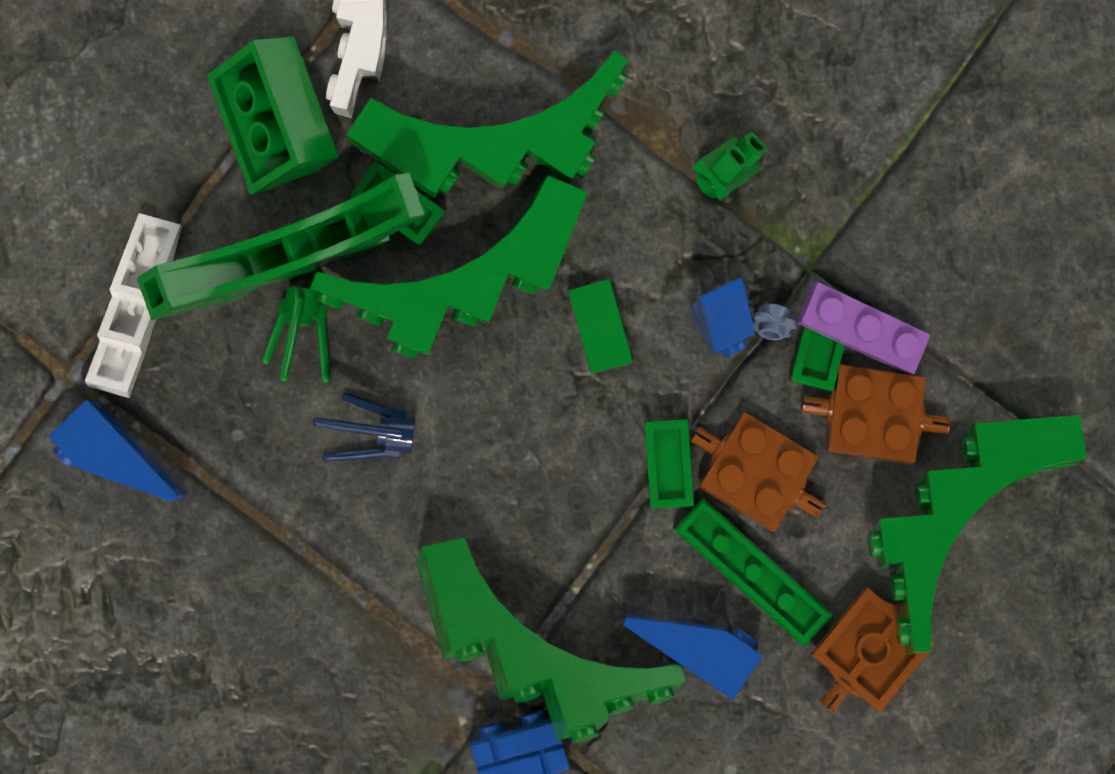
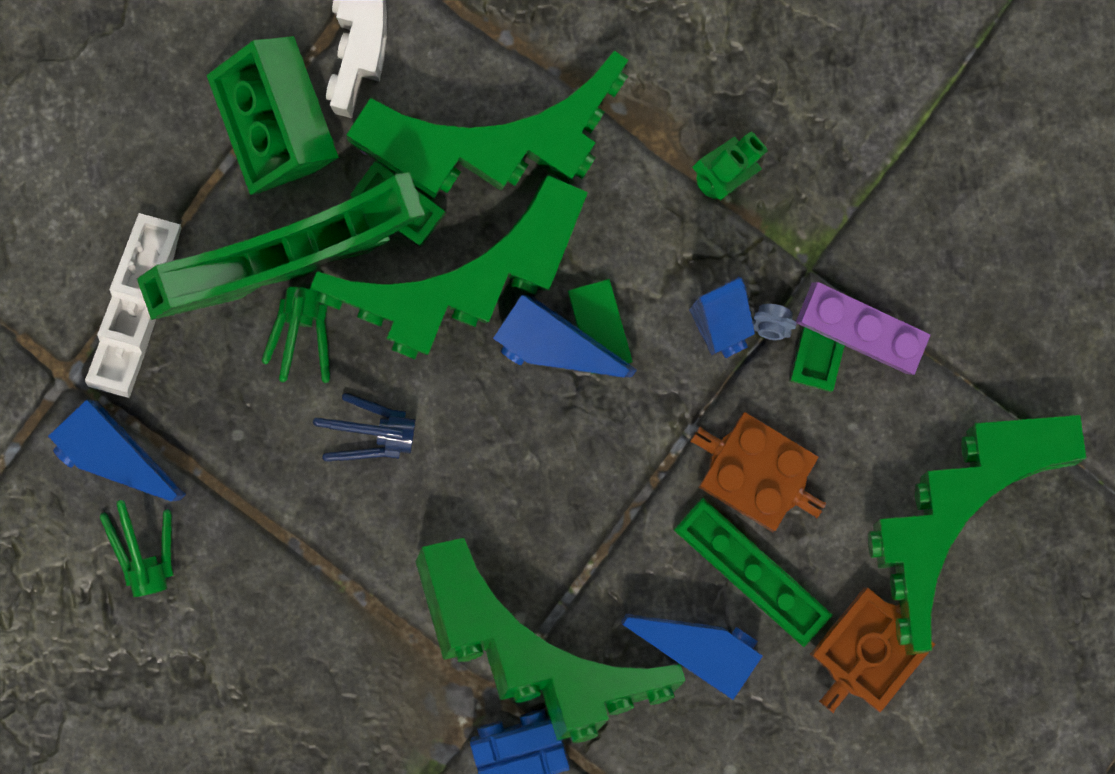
green tile [644,419,694,509] -> none
dark orange plate [801,365,951,465] -> none
none -> green plant [100,500,174,597]
none -> blue slope [493,295,637,378]

